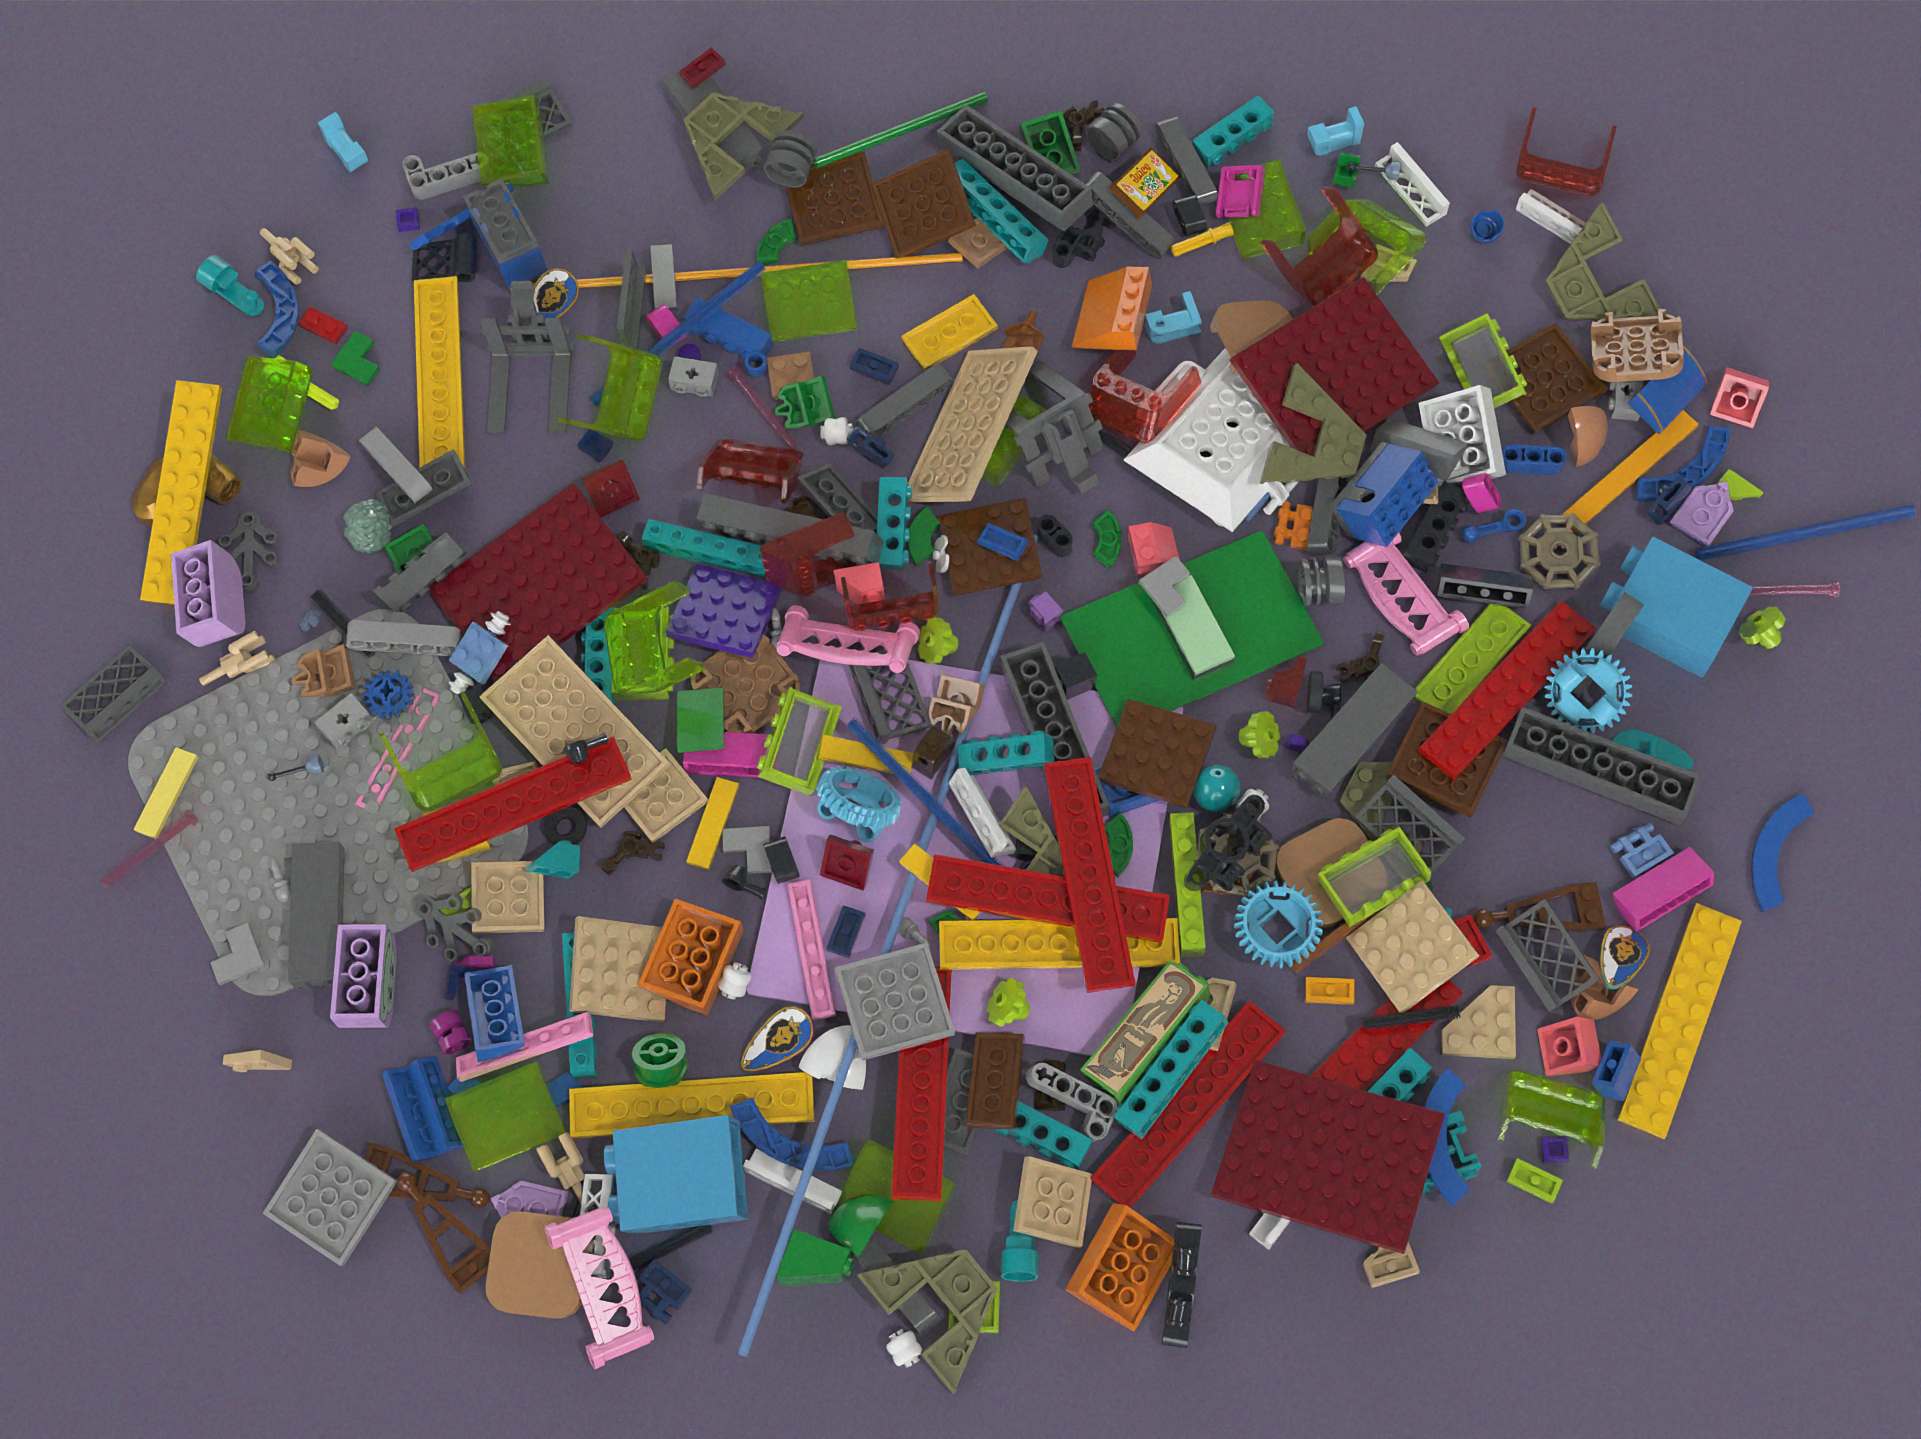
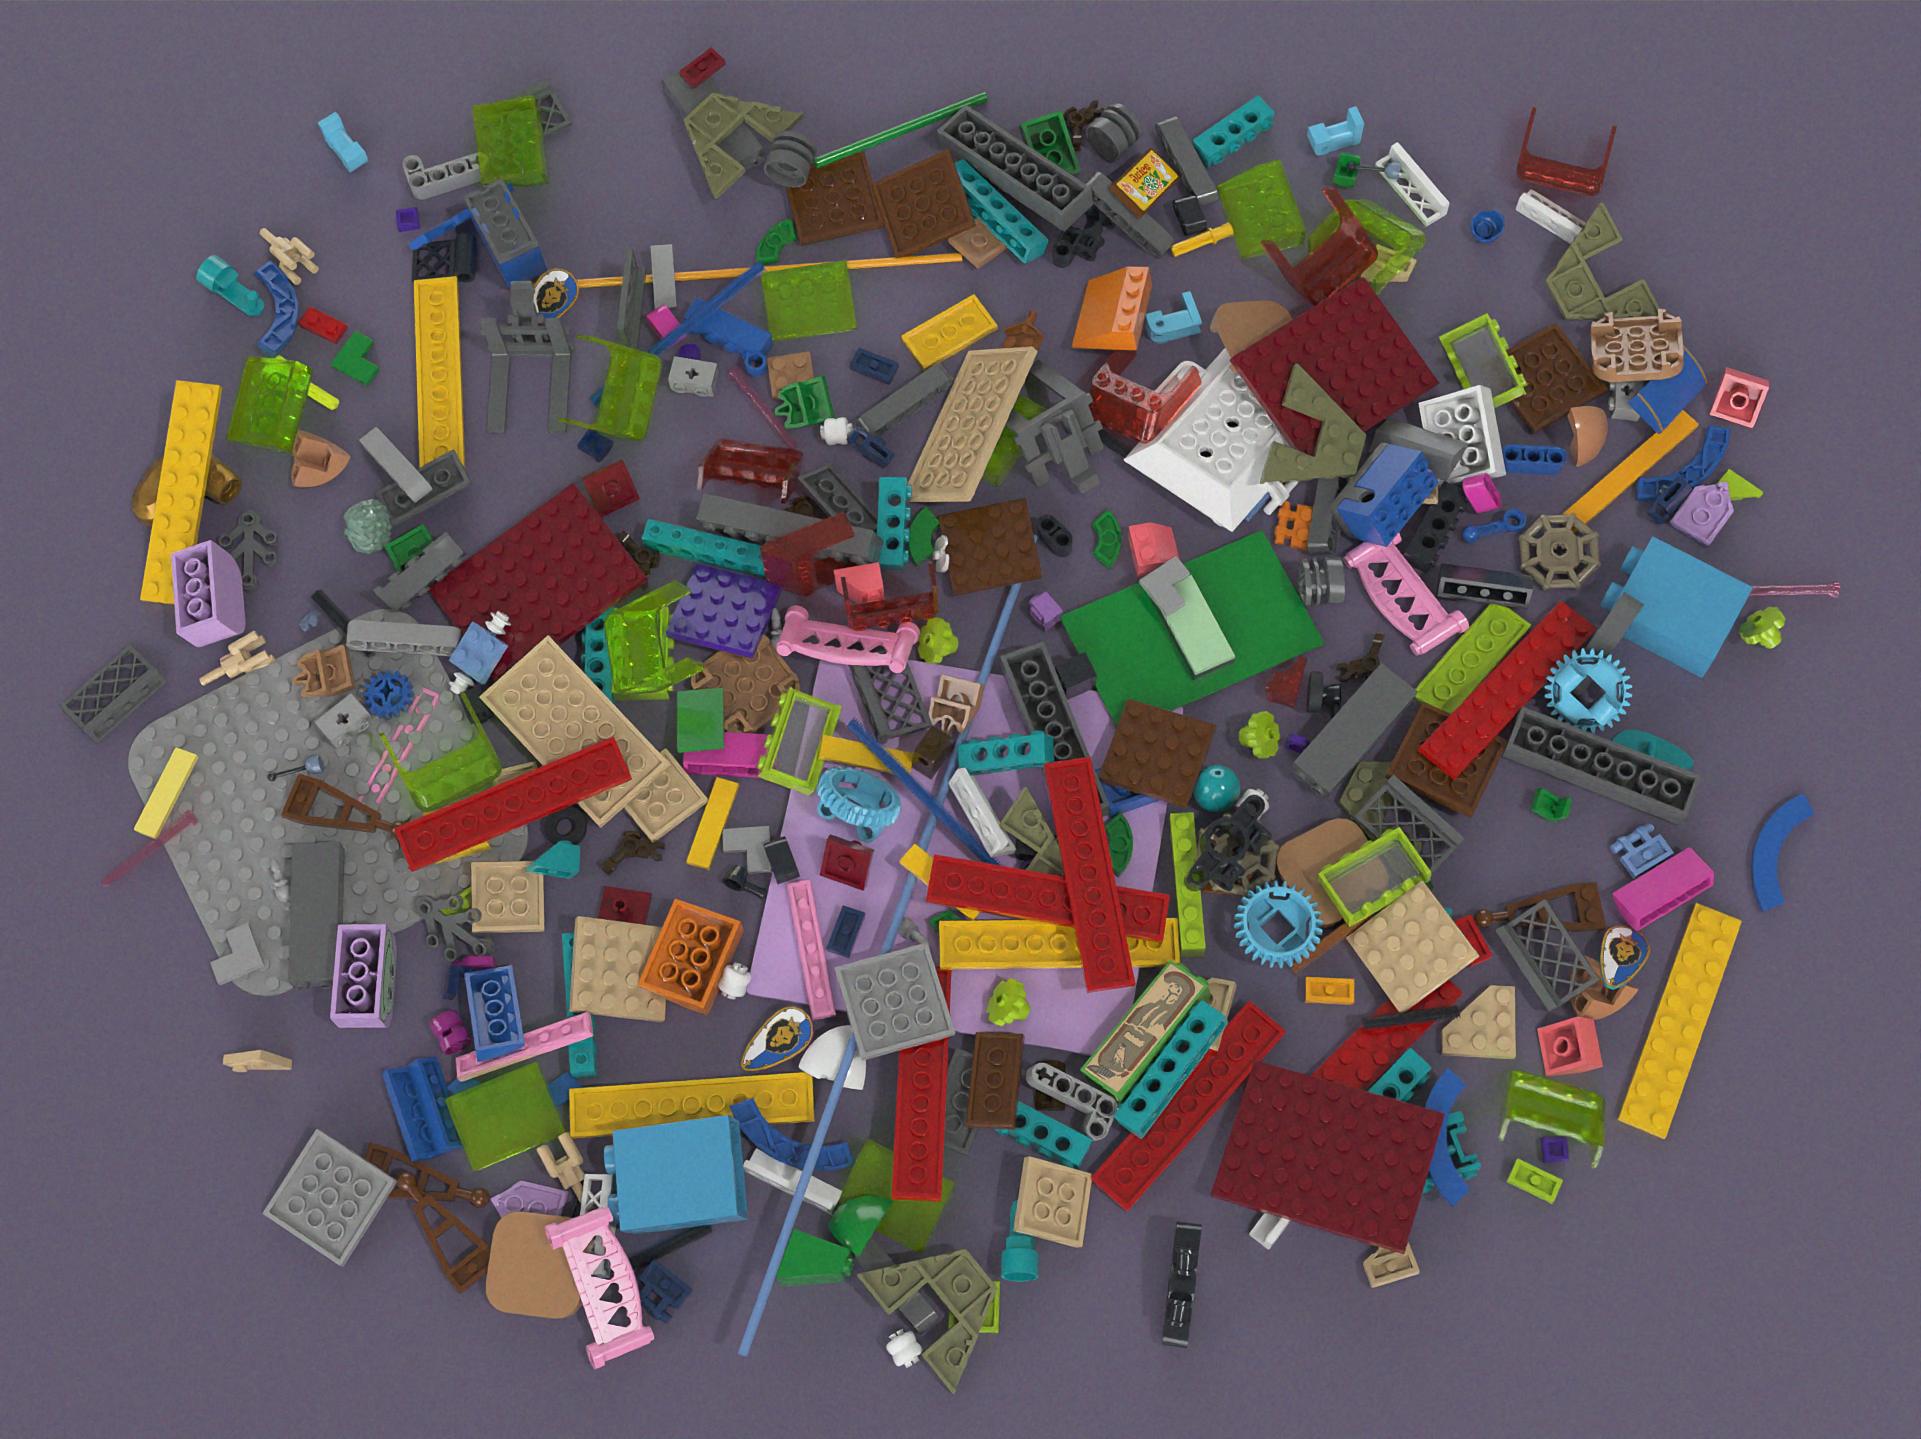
black bar [563,732,609,765] -> none
green wheel [632,1033,688,1088] -> none
blue tile [977,523,1028,561] -> none
orange slope [1065,1203,1174,1332] -> none
dark pink container [1216,165,1265,218] -> none
blue brick [1592,1040,1641,1101] -> none
blue axle [1695,504,1916,561] -> none
none -> reddish brown plate [281,773,406,839]
none -> dark red tile [598,886,652,925]
none -> green bracket [1530,788,1572,822]

